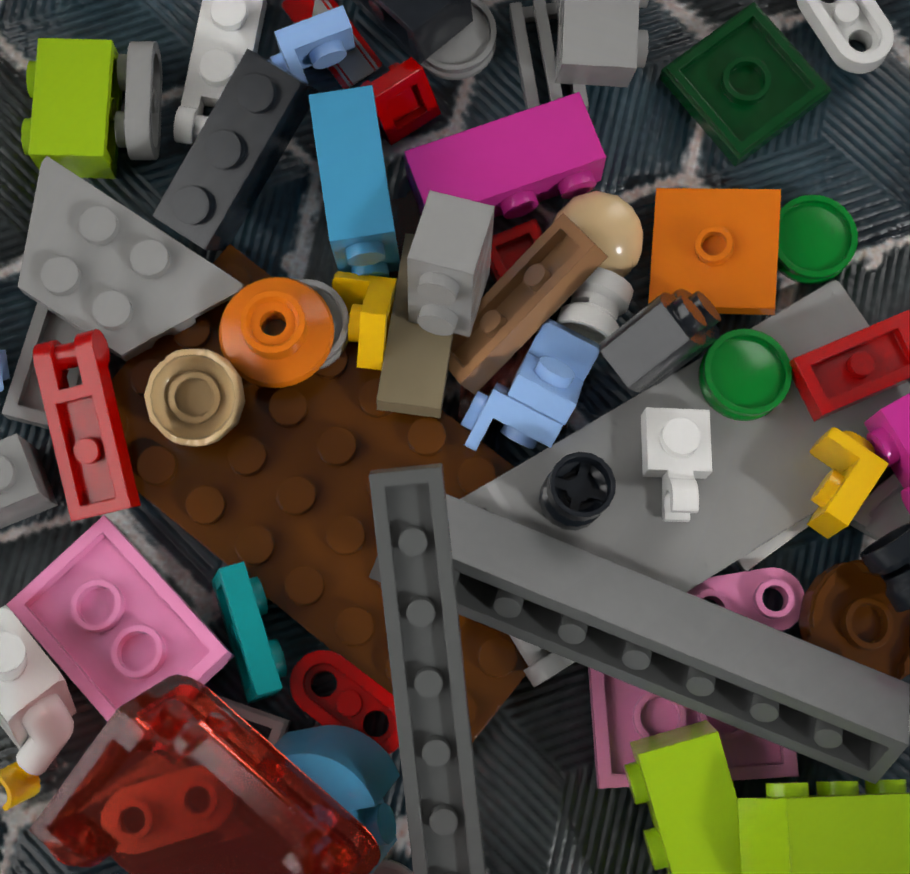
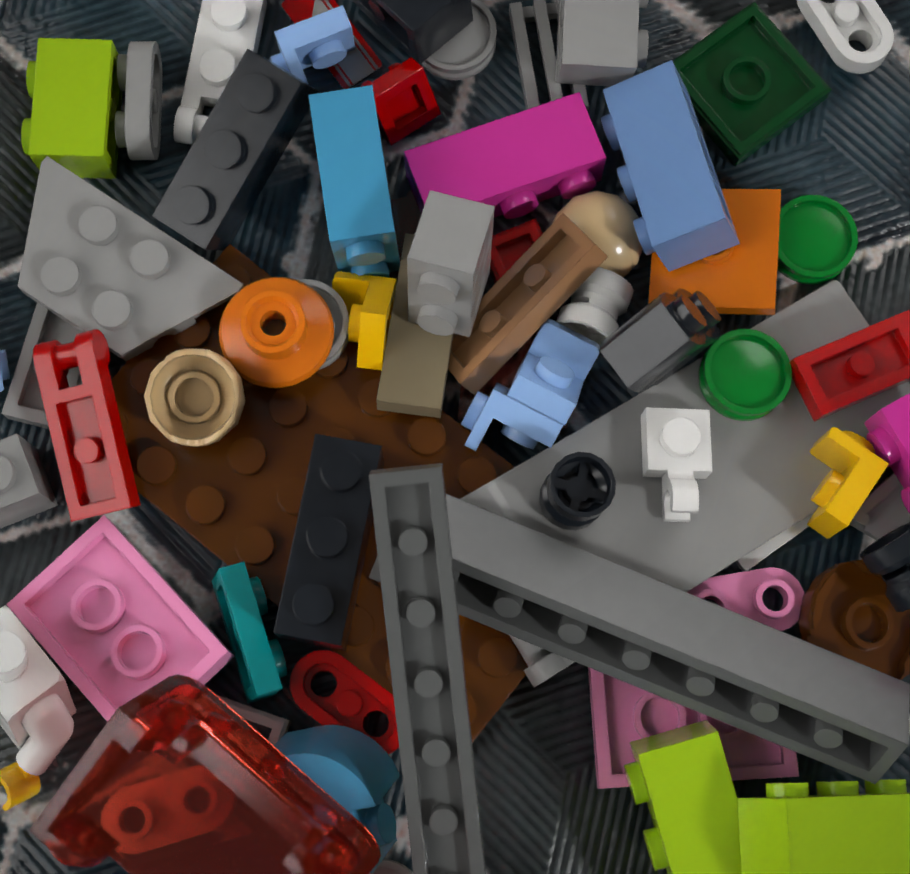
none -> black brick [273,434,384,651]
none -> medium blue brick [601,60,740,272]

